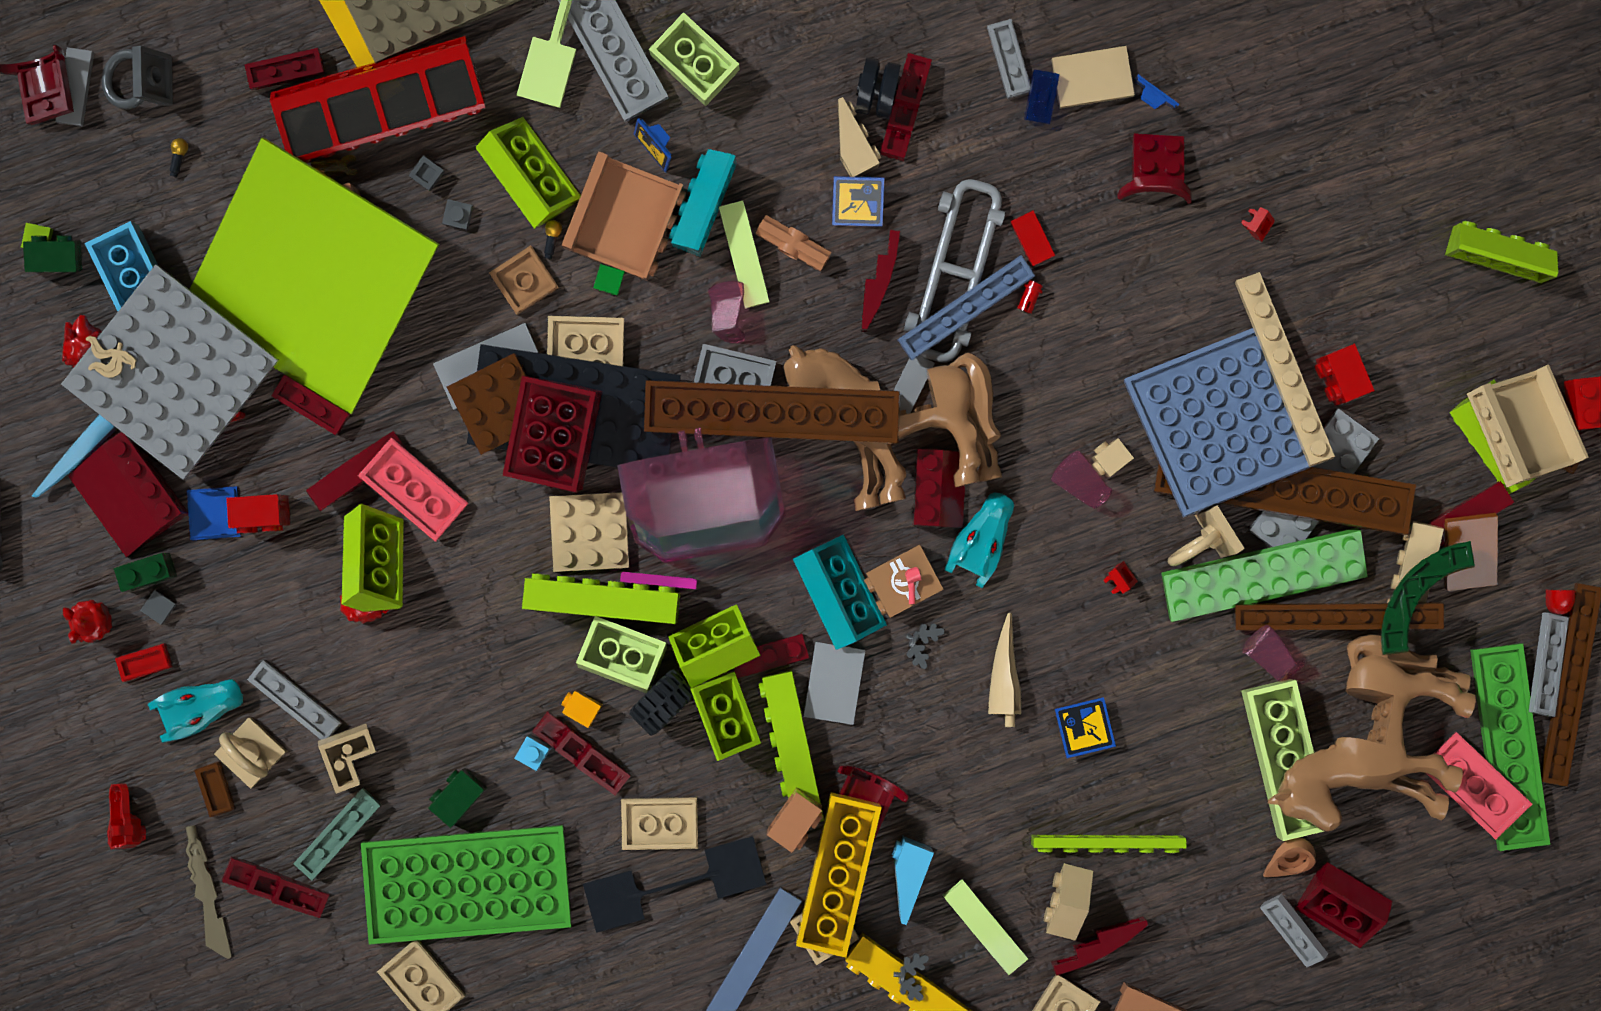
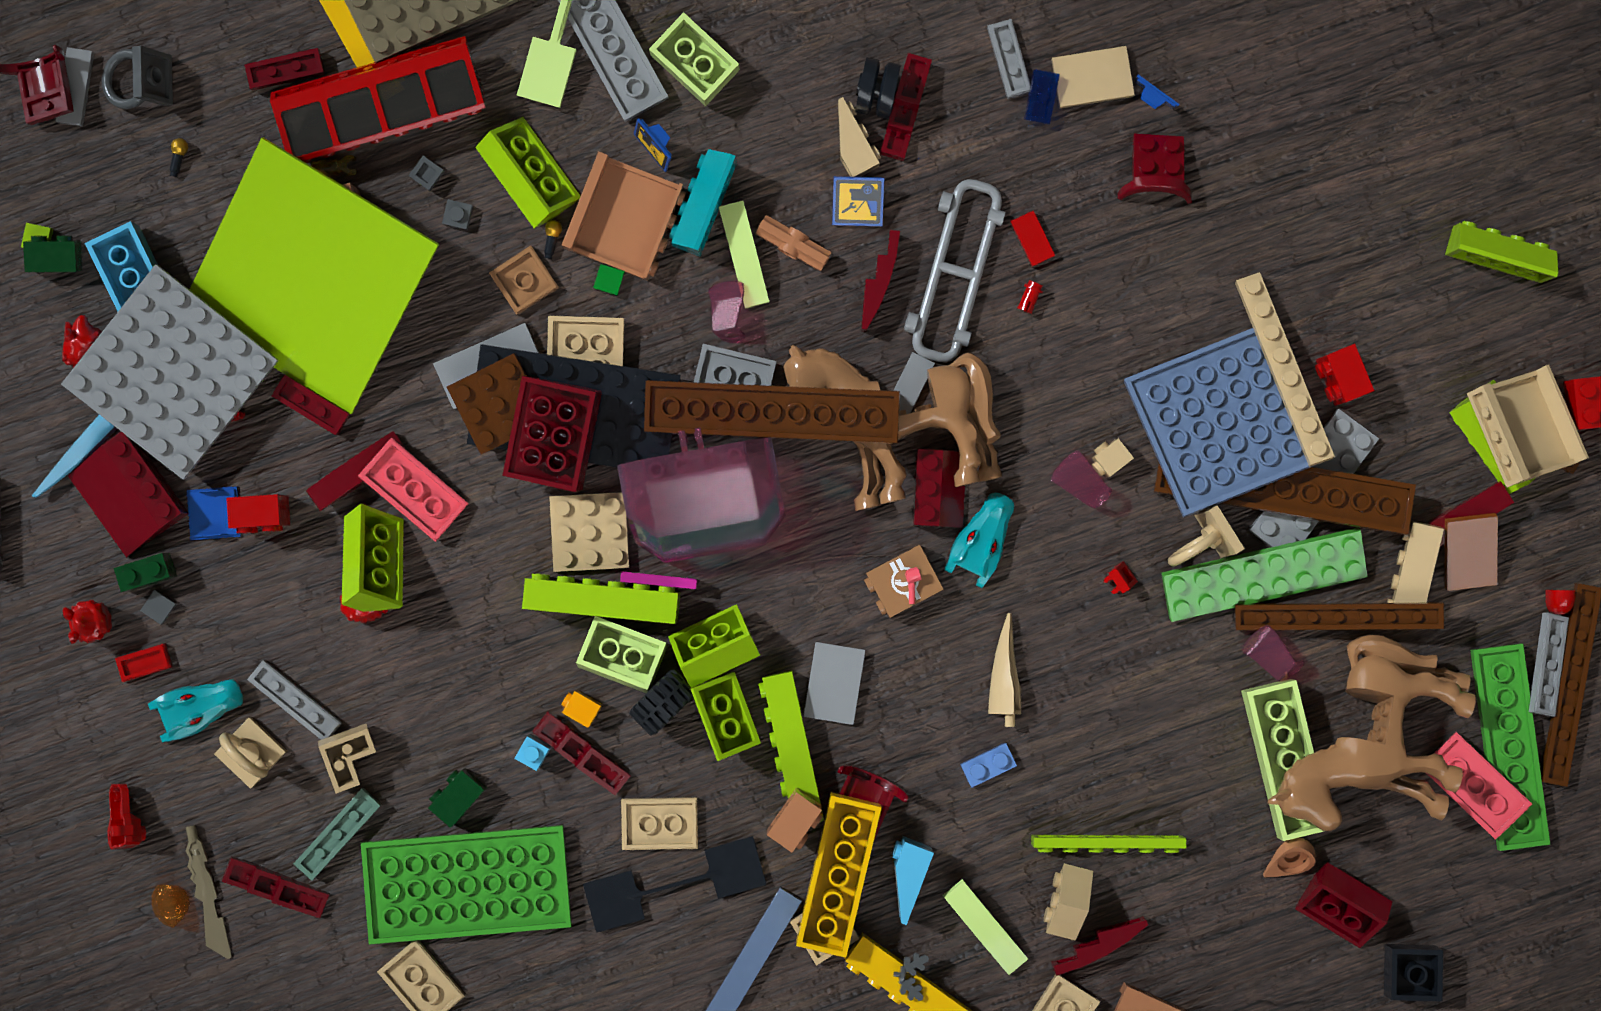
tan piece [86,336,137,378] -> none
reddish brown tile [194,761,236,818] -> none
dark red plate [734,634,809,678] -> none
teal slope [793,534,887,650] -> none
sand blue tile [897,255,1035,360] -> none
dark grey animal [906,623,944,669] -> none
piece [1055,697,1116,758] -> none
red tile [1241,207,1275,242] -> none
light grey plate [1260,894,1328,967] -> none
dark green tile [1381,541,1475,655] -> none
none -> clear orange piece [151,884,190,928]
none -> medium blue plate [960,743,1017,788]
none -> black brick [1384,944,1443,1001]

